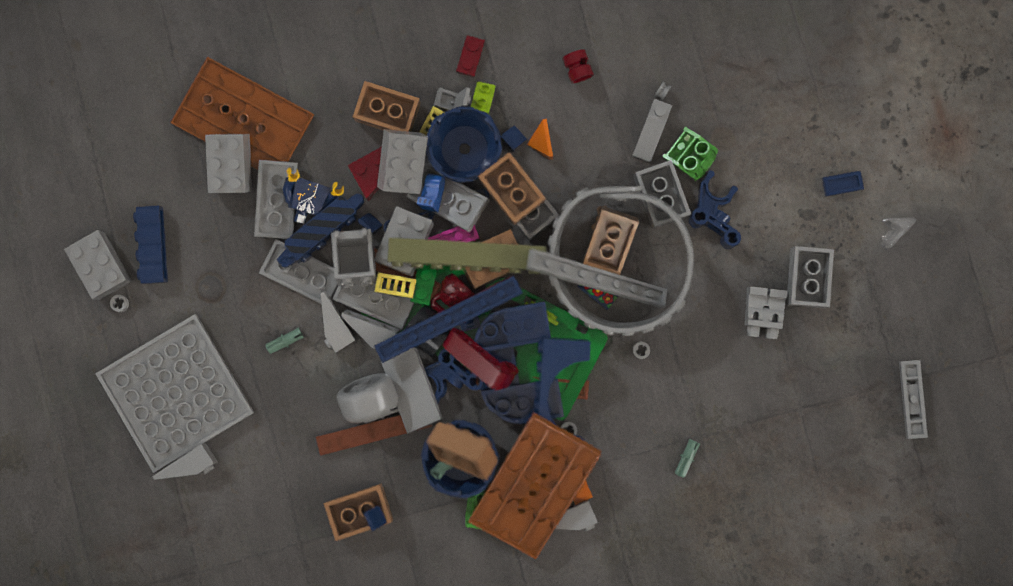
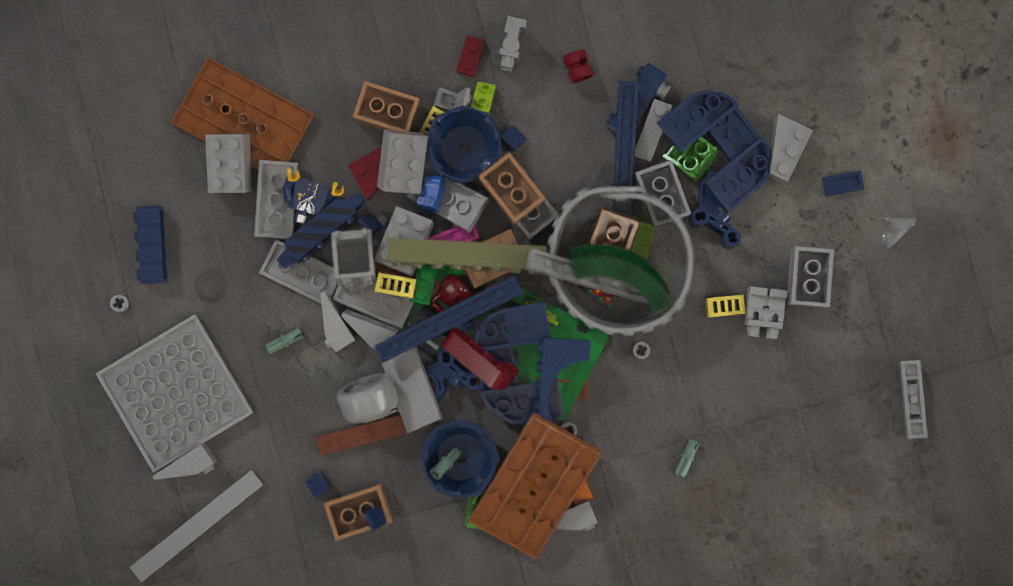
light grey brick [64,230,132,300] -> none
medium nougat brick [427,422,498,481] -> none
orange slope [527,119,553,160] -> none
none -> light grey tile [129,469,264,583]
none -> dark blue slope [305,471,332,498]
none -> light grey hips [499,16,527,73]
none -> dark green fence [569,244,672,312]
none -> dark blue brick [606,63,667,135]
none -> dark blue tile [612,81,639,215]
none -> clear neon green brick [629,222,655,260]
none -> dark blue plate [656,90,771,213]
none -> light yellow slope [705,295,746,318]
none -> light grey wedge [768,113,813,185]

